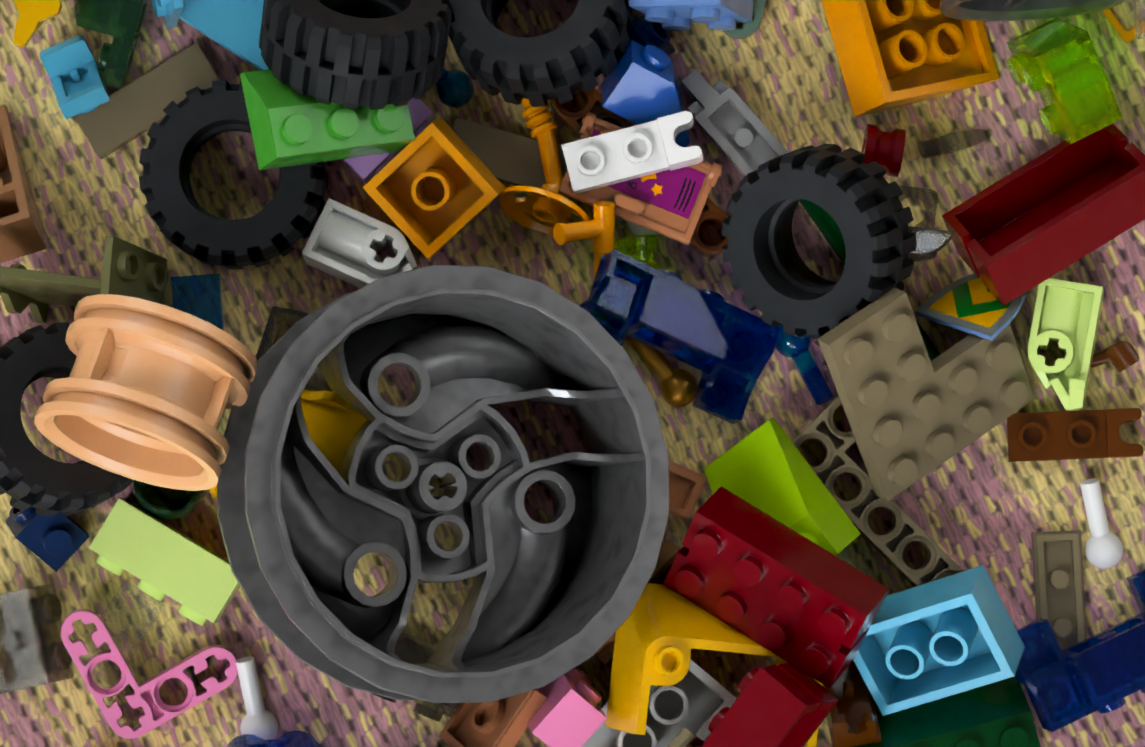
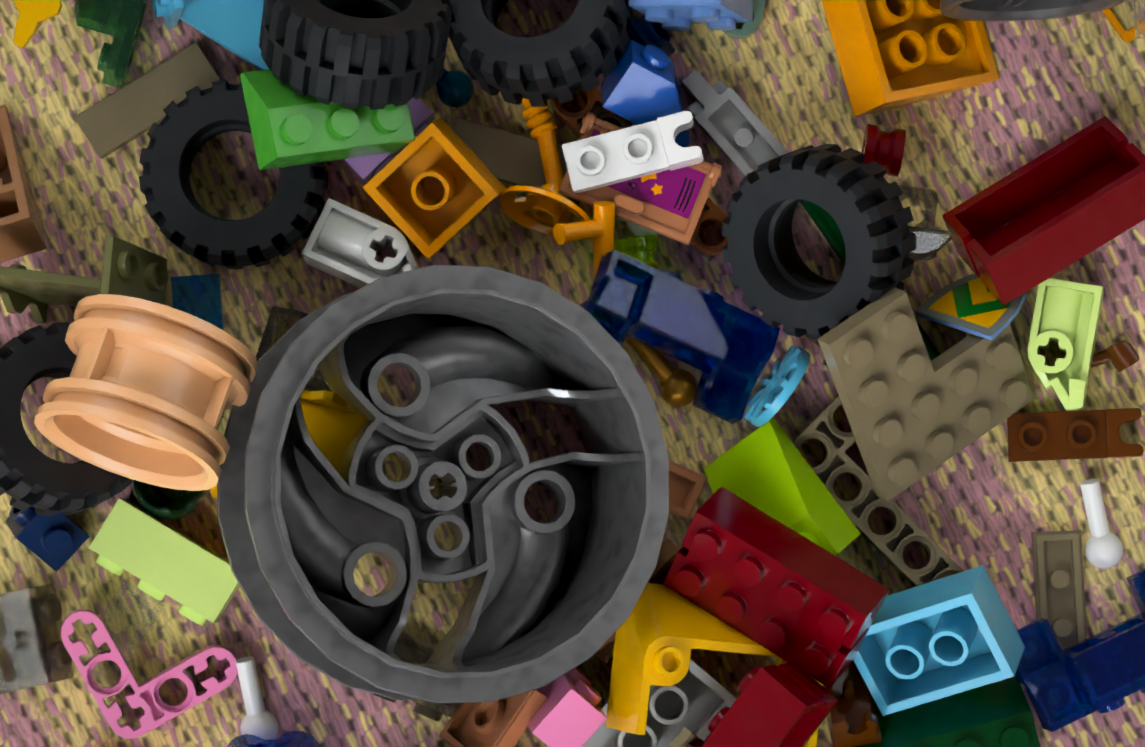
medium azure bracket [39,35,110,119] -> none
clear blue bar [773,324,834,405] -> none
clear smoke helmet [919,129,992,159] -> none
clear neon green brick [1006,17,1123,144] -> none
none -> medium azure wheel [744,346,810,427]

